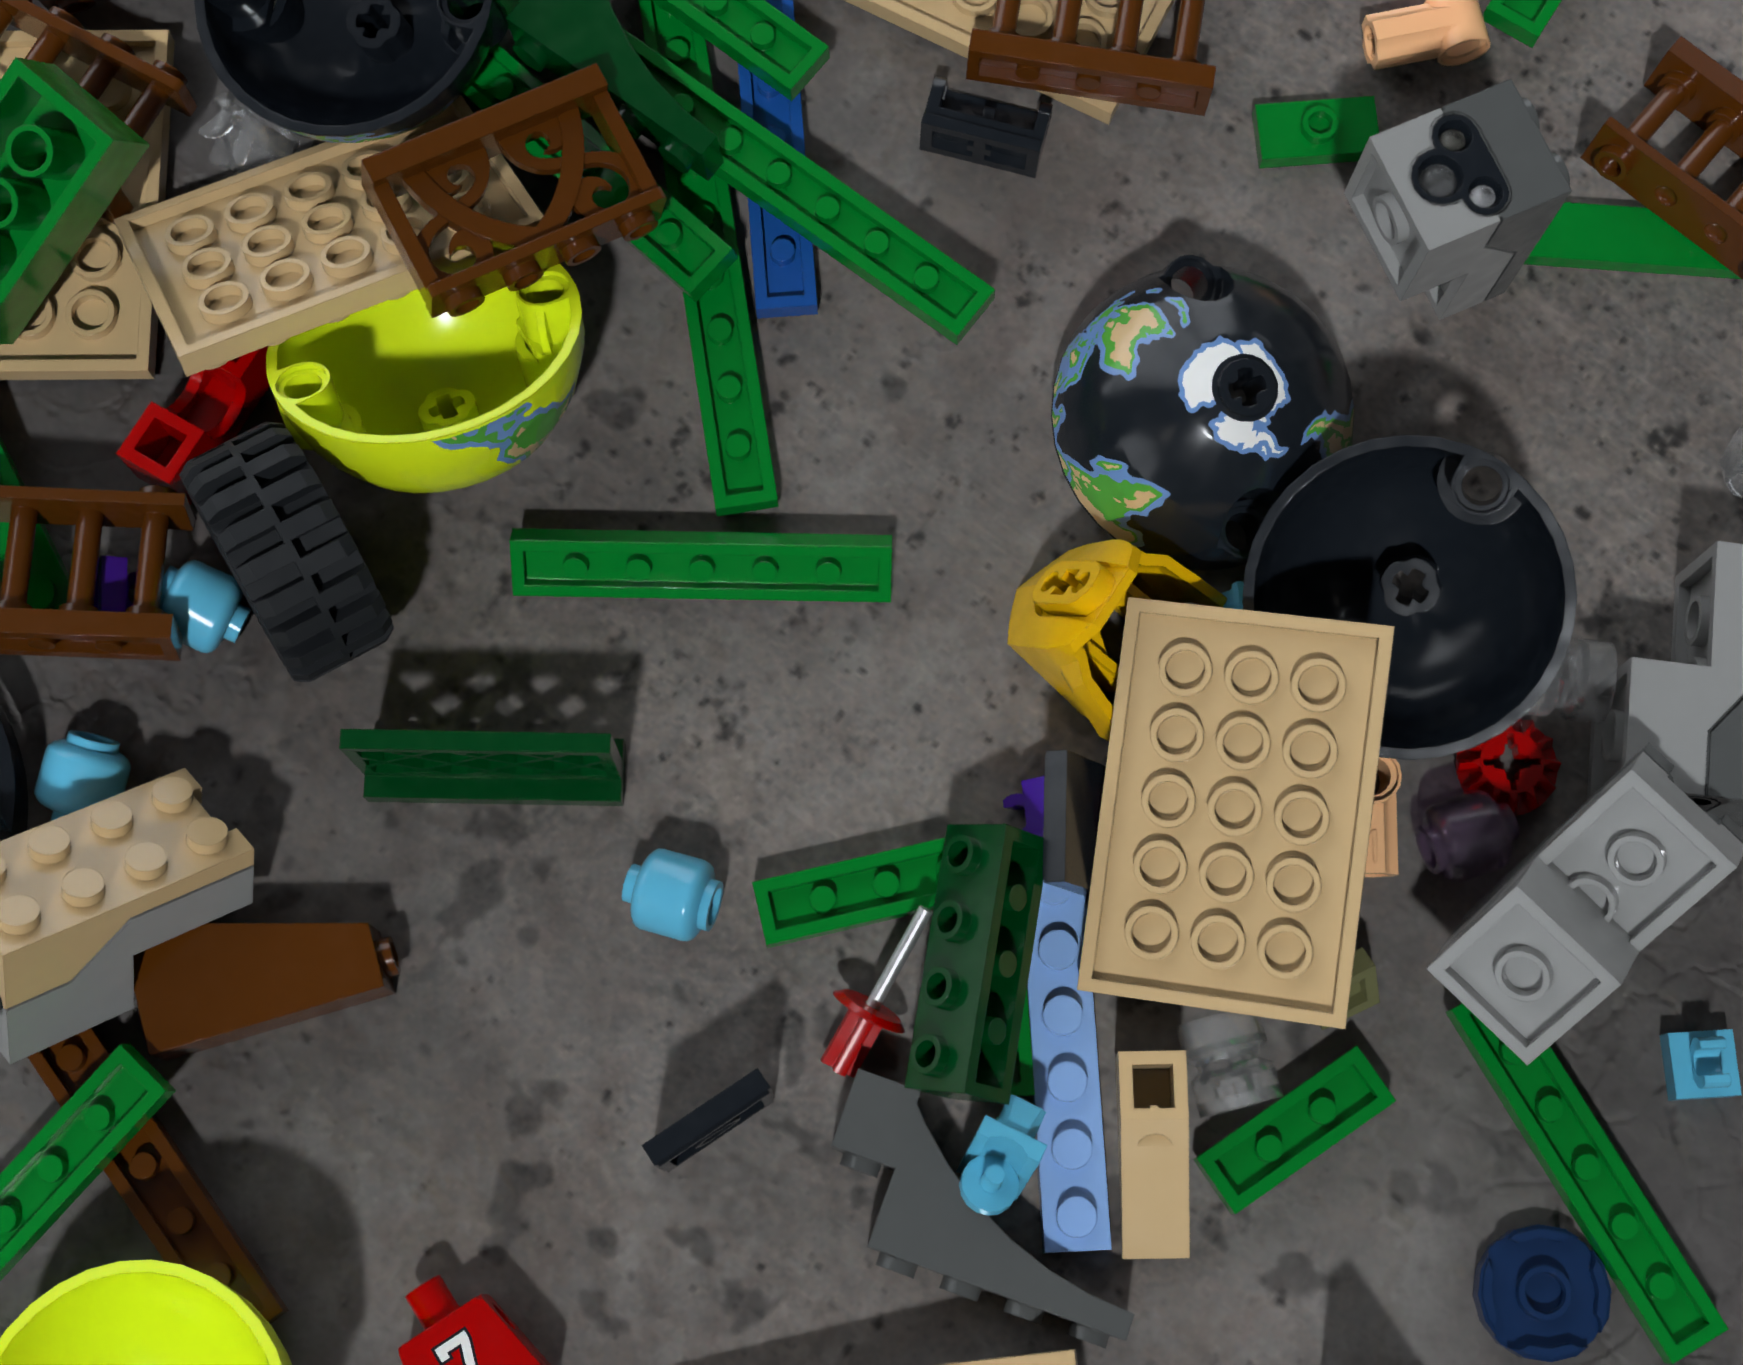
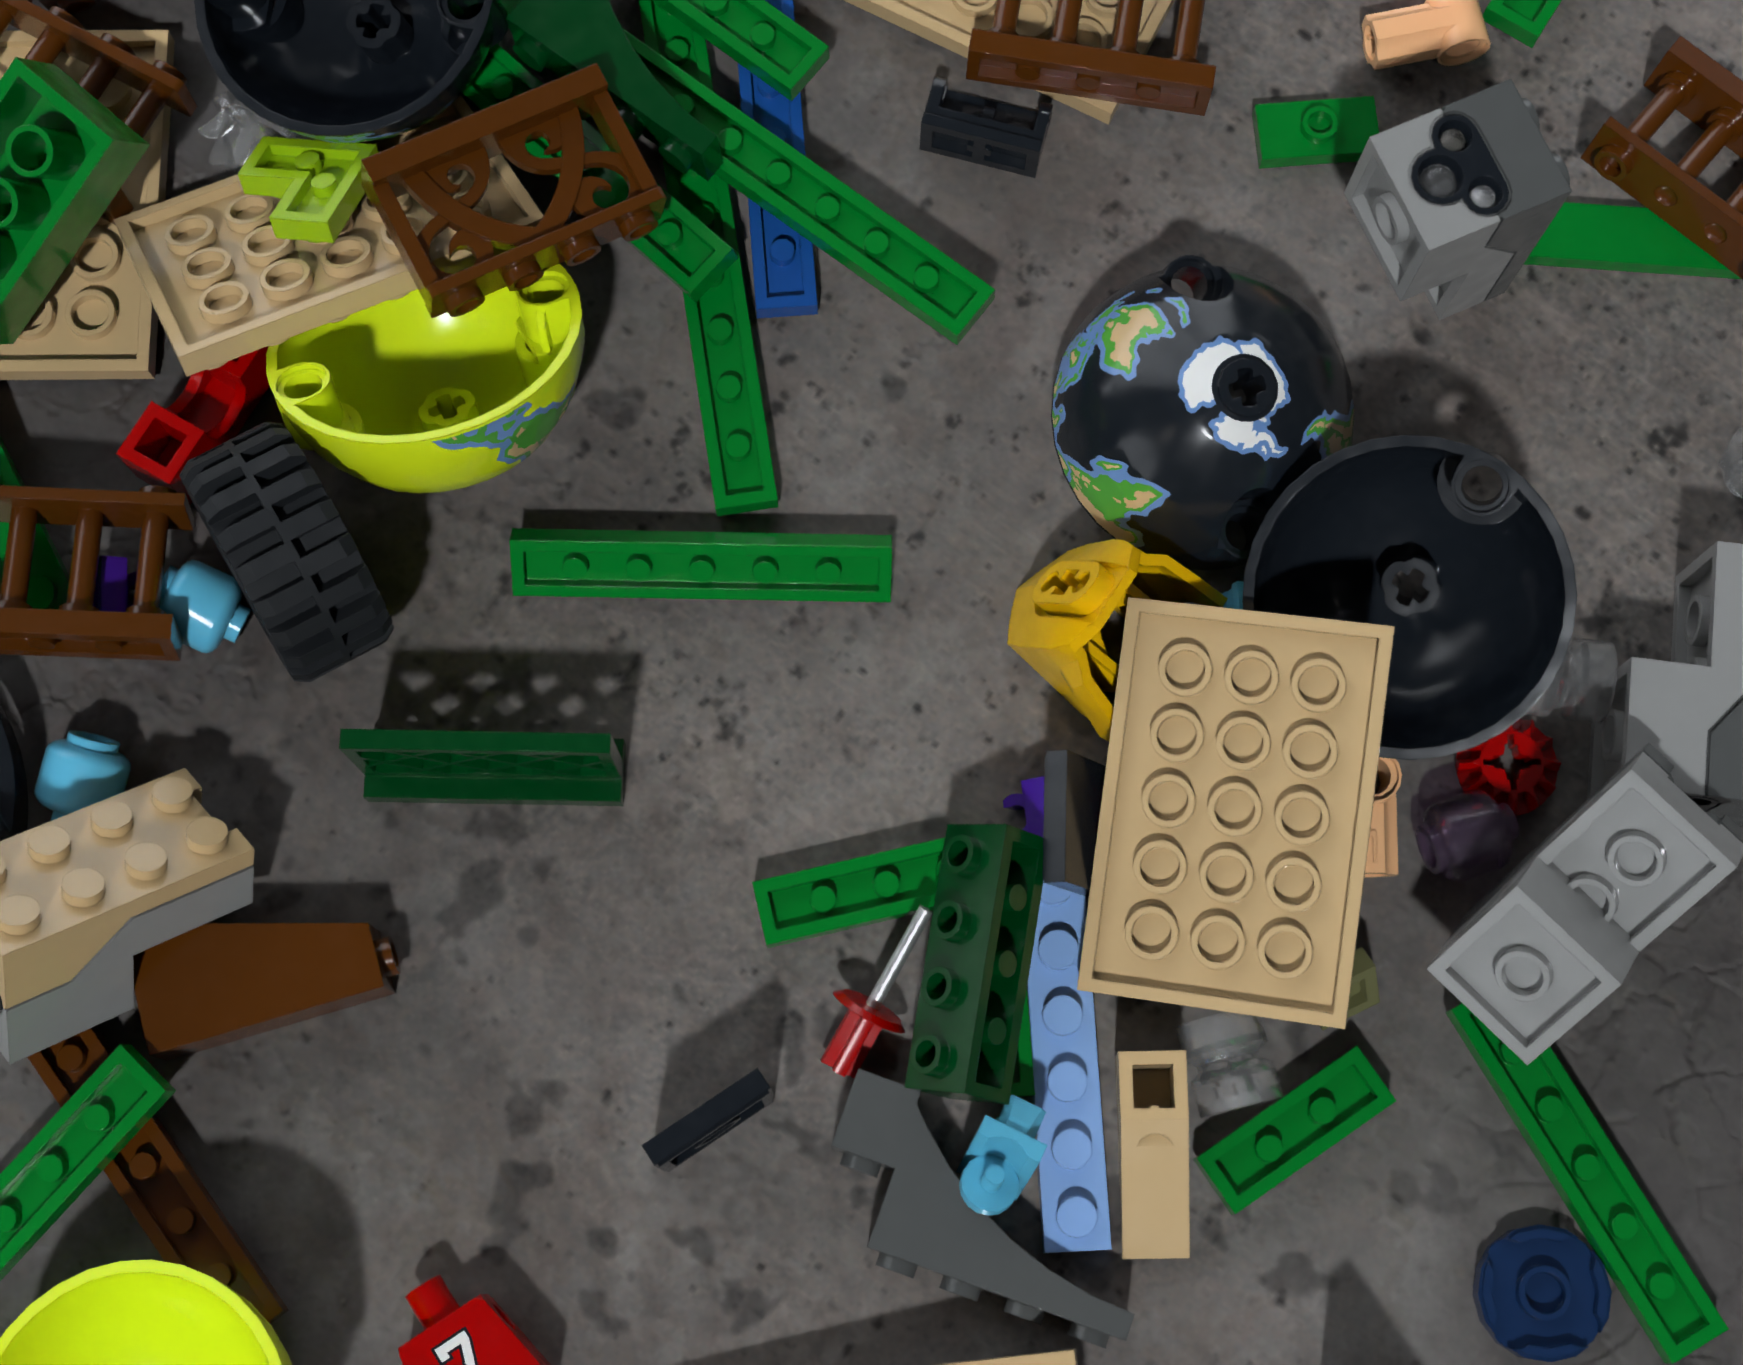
medium azure head [622,848,724,942] -> none
medium azure tile [1659,1029,1742,1101] -> none
none -> lime plate [238,136,379,243]

